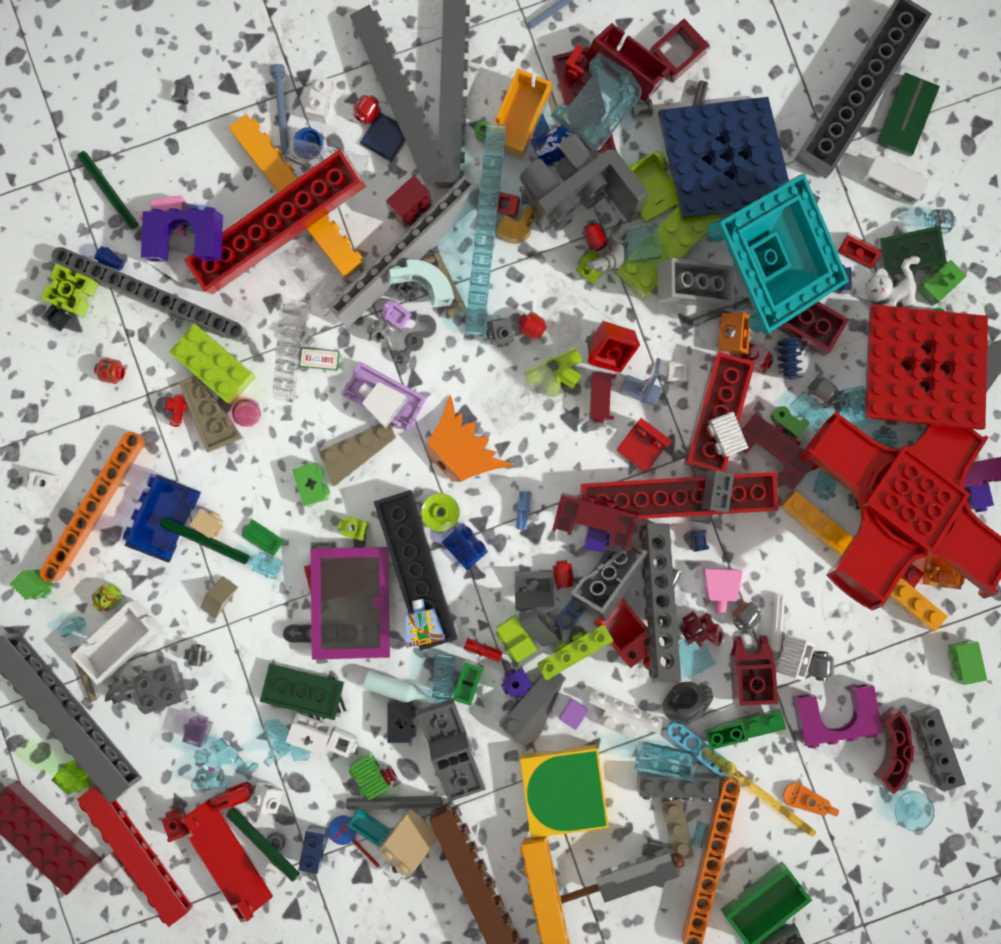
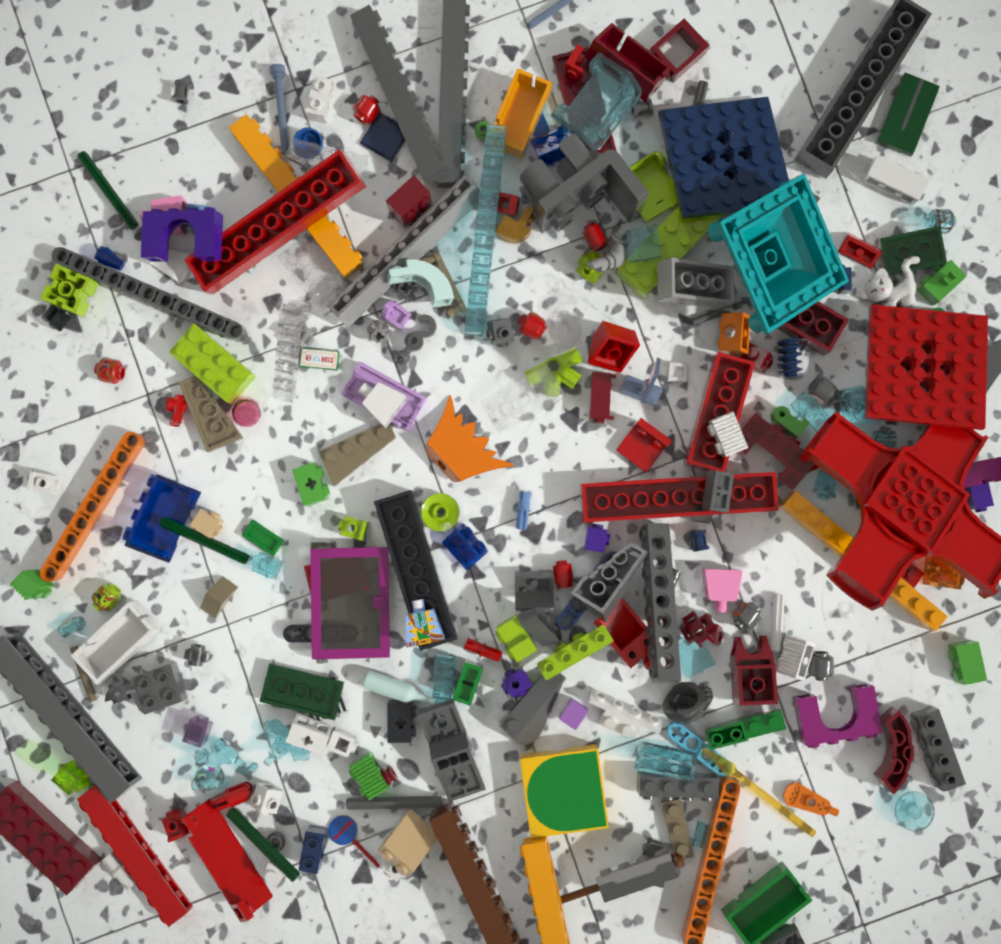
teal tile [347,808,390,847] -> none
dark red bracket [552,493,639,551] -> none

